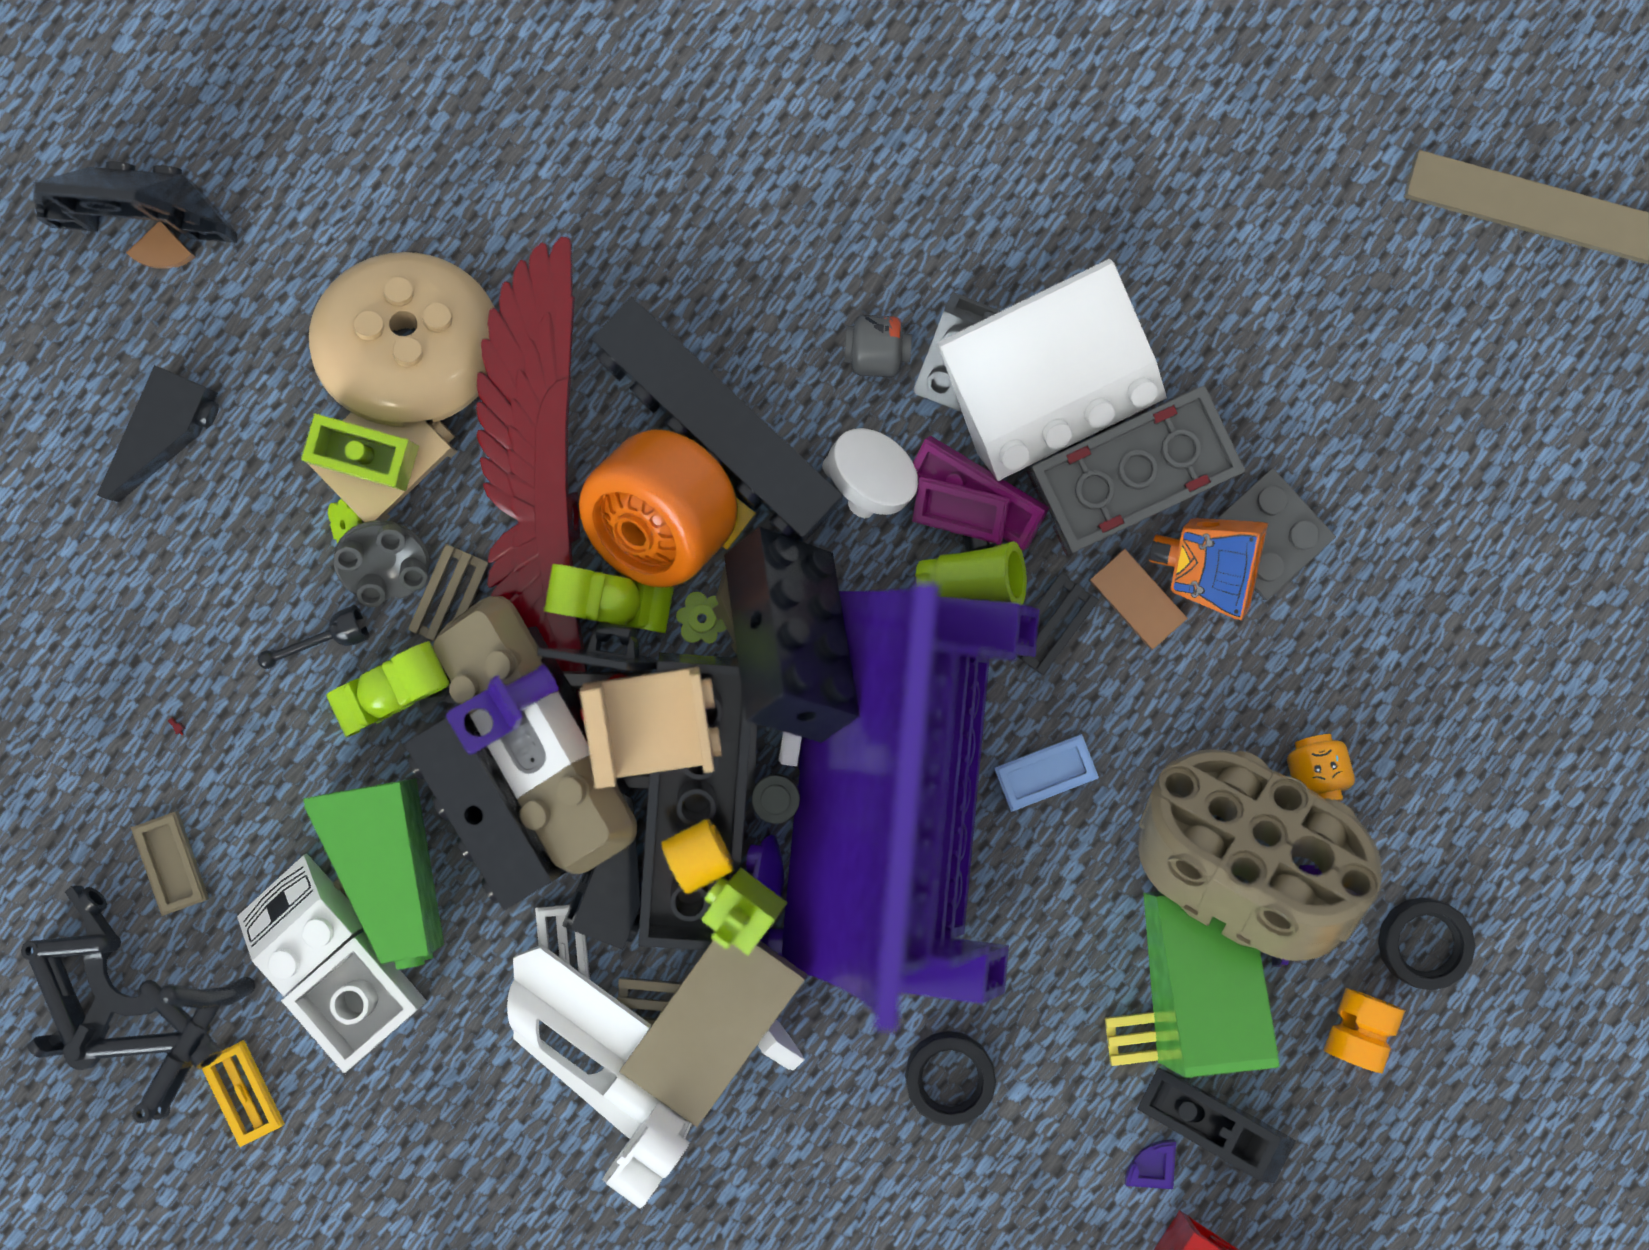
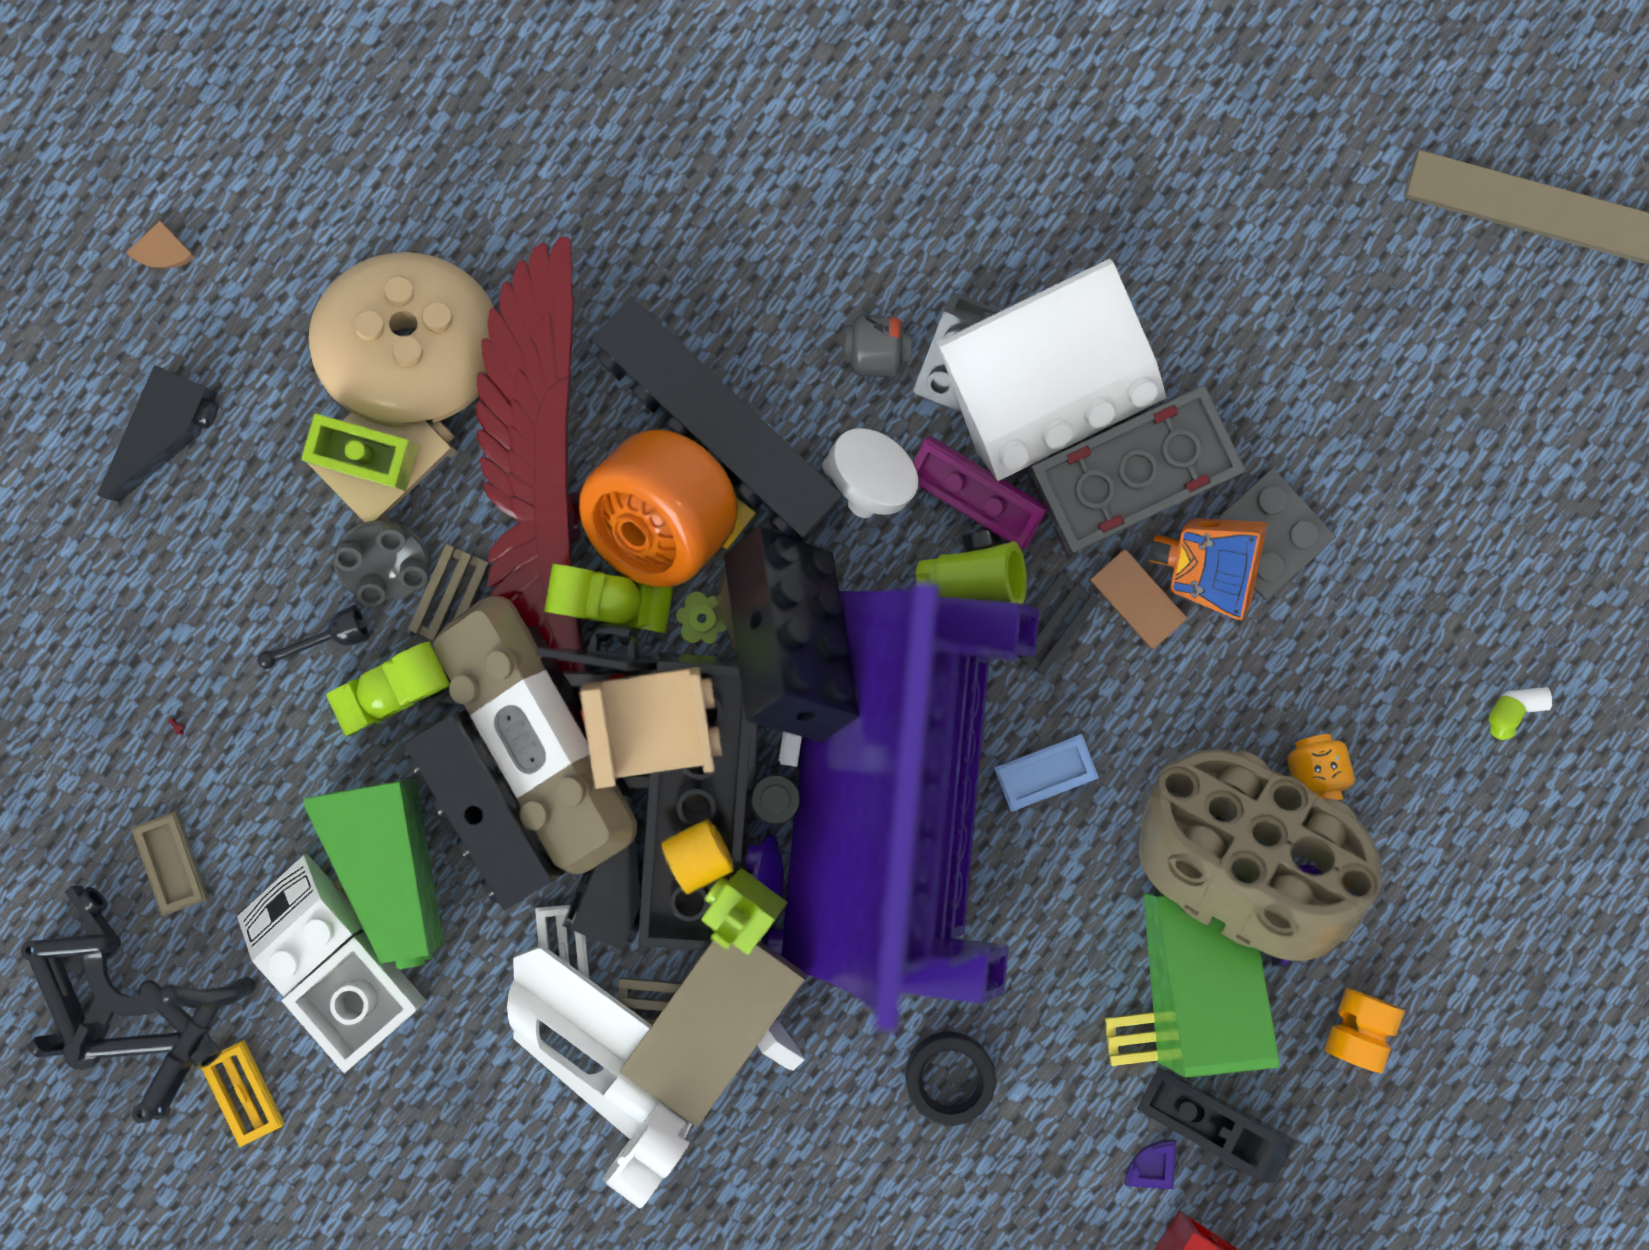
black wedge [34,161,238,243] -> none
lime plant [328,499,362,543] -> none
dark purple bracket [446,664,558,755] -> none
magenta tile [912,476,1010,545] -> none
black tyre [1378,897,1476,991] -> none
none -> lime arm [1488,687,1552,740]

